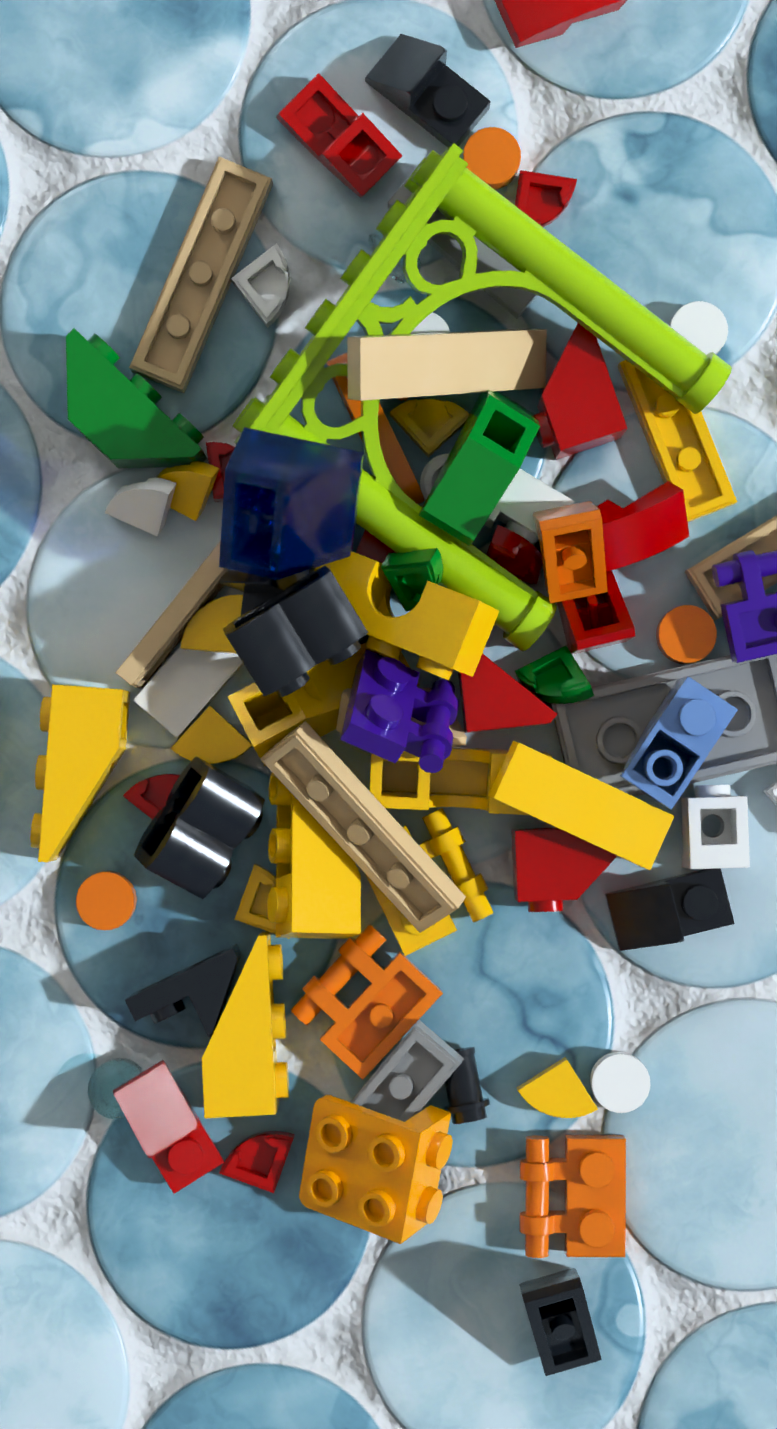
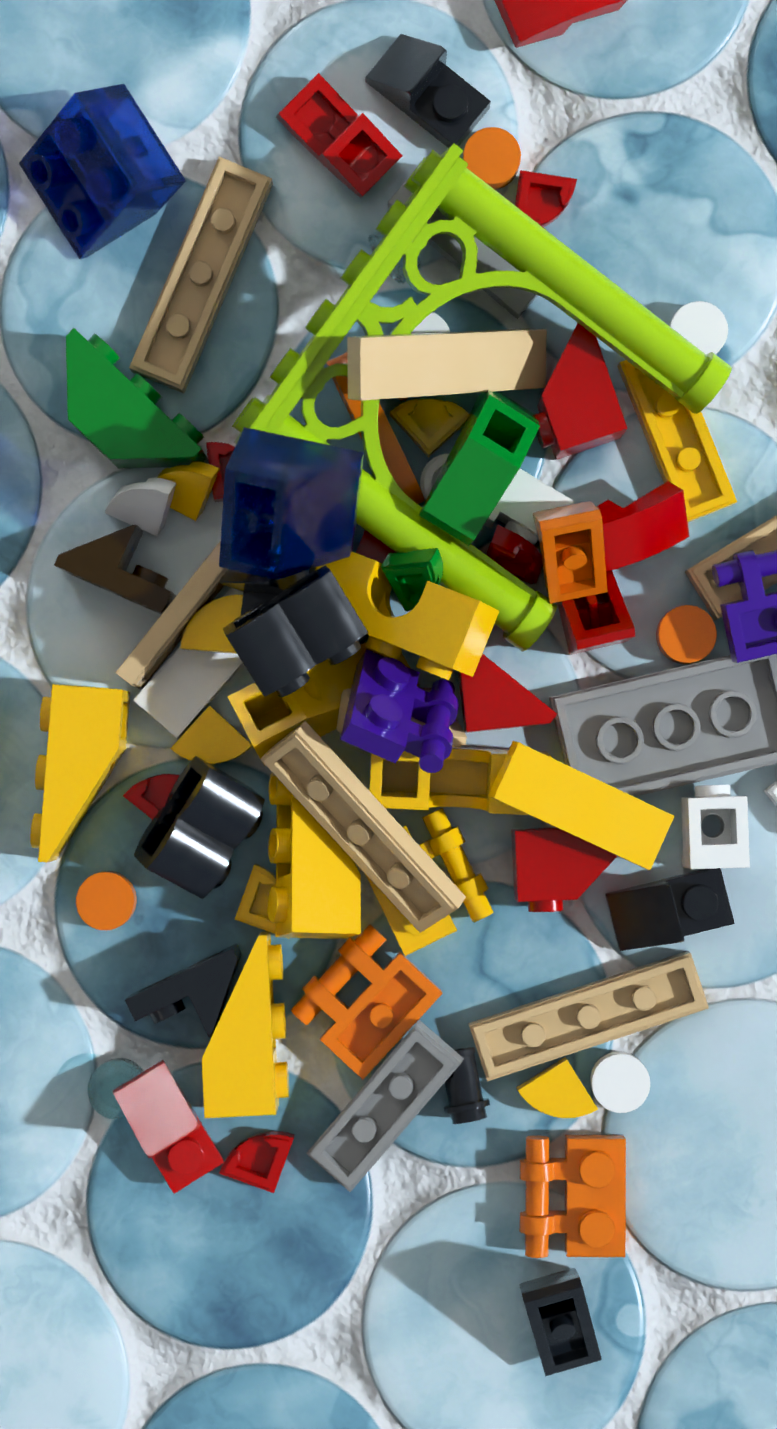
white tile [231,243,290,328] -> none
light orange bracket [299,1095,453,1244] -> none
green tile [515,645,594,704] -> none
medium blue slope [620,676,738,810] -> none
none -> clear blue slope [19,84,186,259]
none -> dark brown slope [54,525,176,615]
none -> tan tile [468,951,709,1082]

